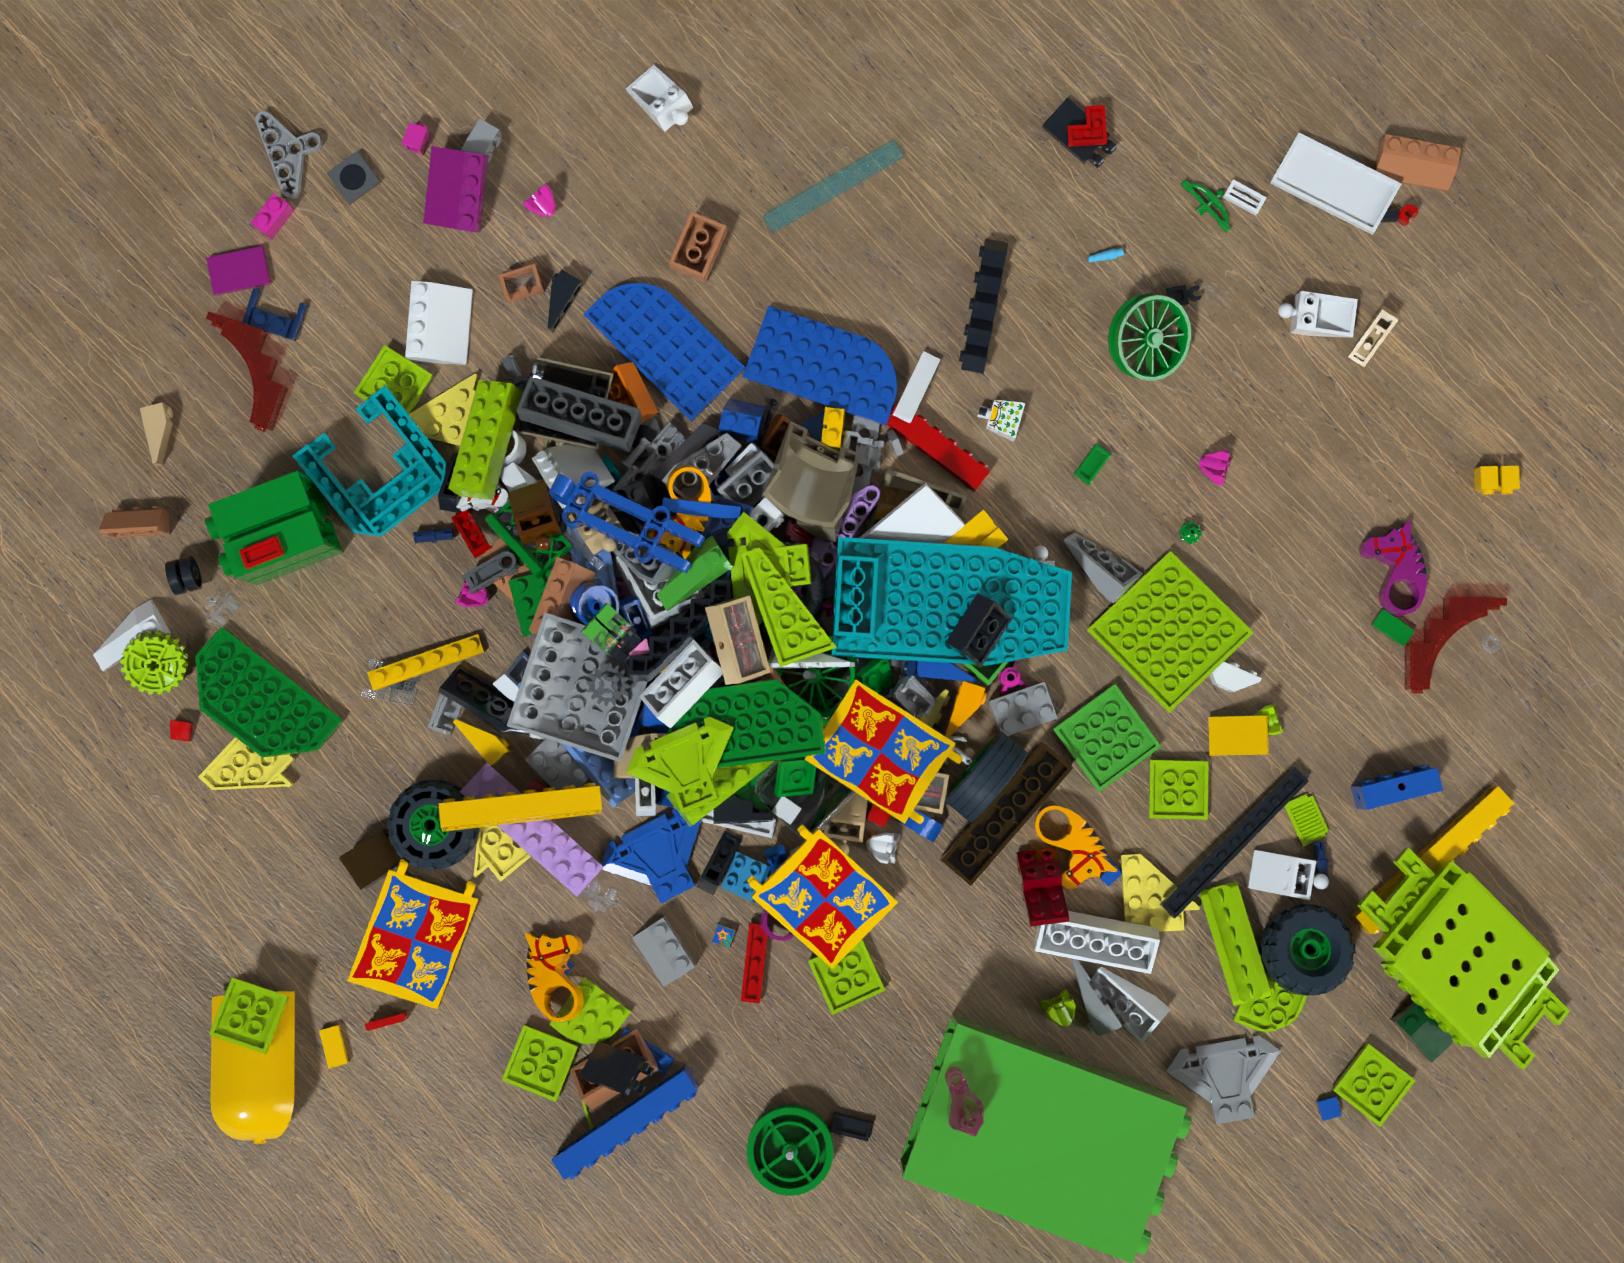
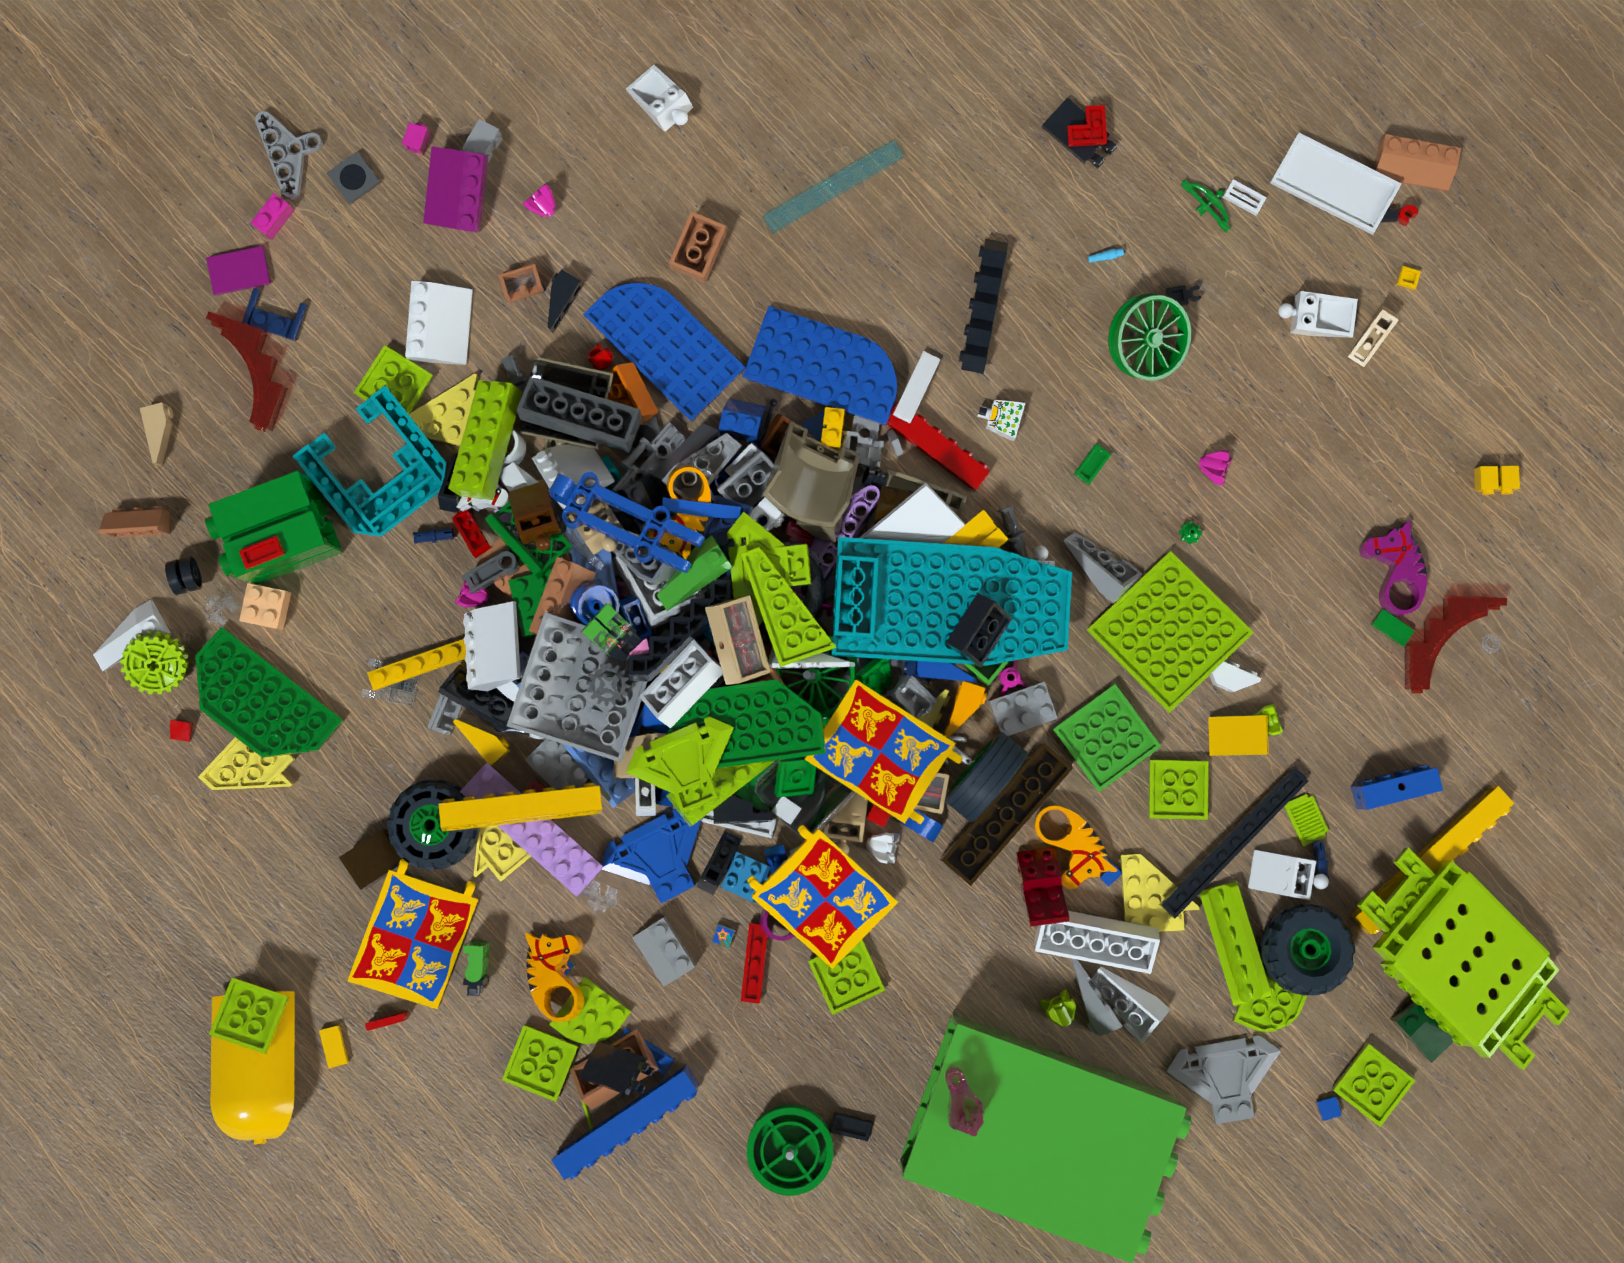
none -> light nougat brick [239,583,291,630]
none -> white slope [463,601,521,691]
none -> bright green hips [463,941,490,996]
none -> red plate [587,343,614,370]
none -> black wheel [862,466,887,490]
none -> dark grey piece [998,505,1031,559]
none -> yellow tile [1396,266,1421,290]

